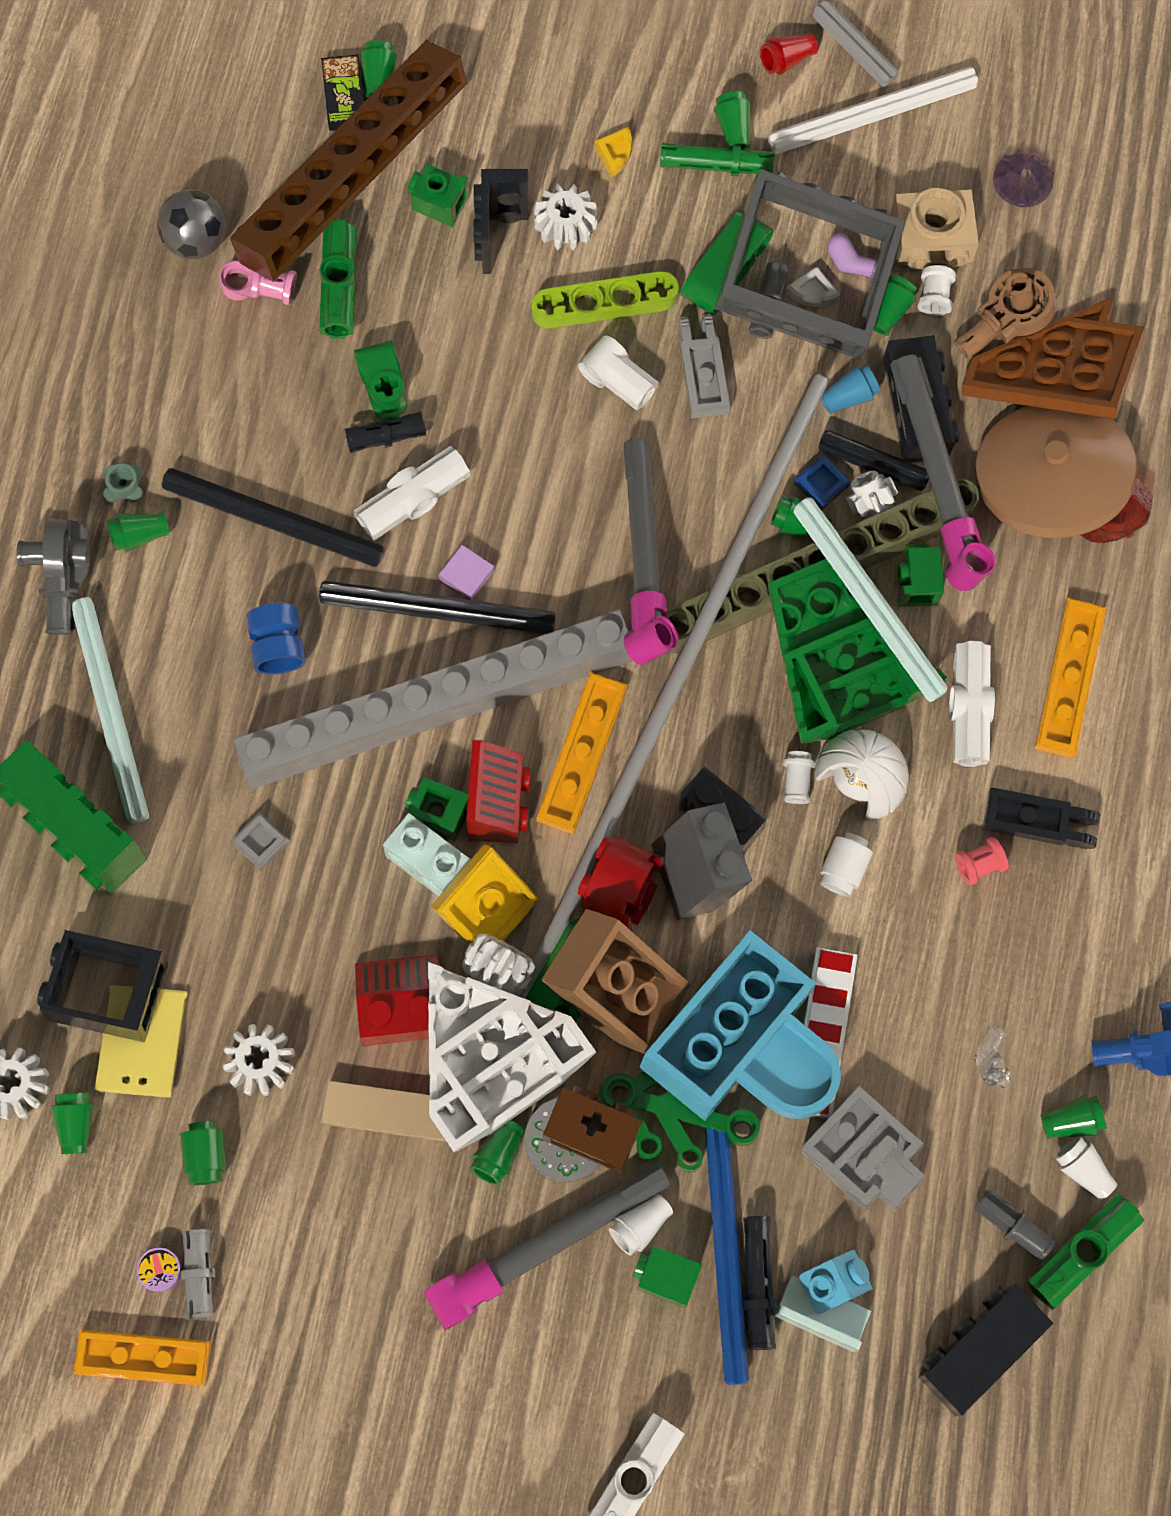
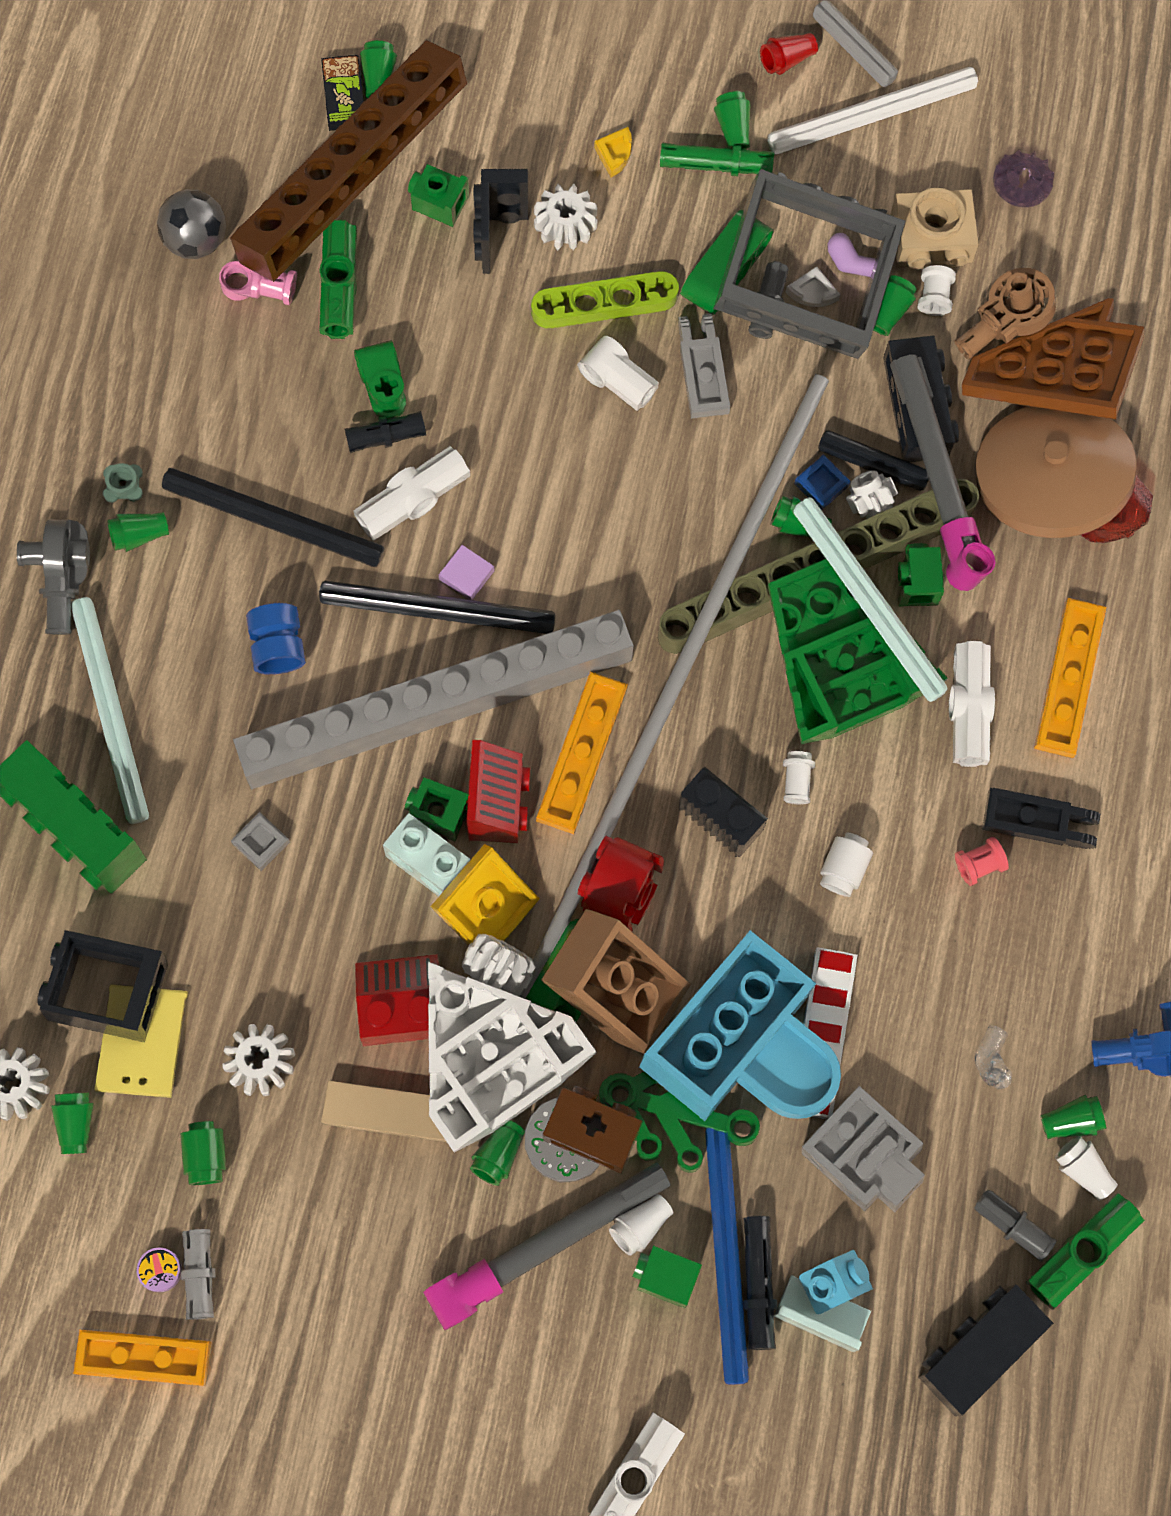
piece [623,438,678,665] -> none
dark grey brick [651,803,752,921] -> none
white hair [815,729,909,820] -> none
dark azure cone [821,365,880,414] -> none

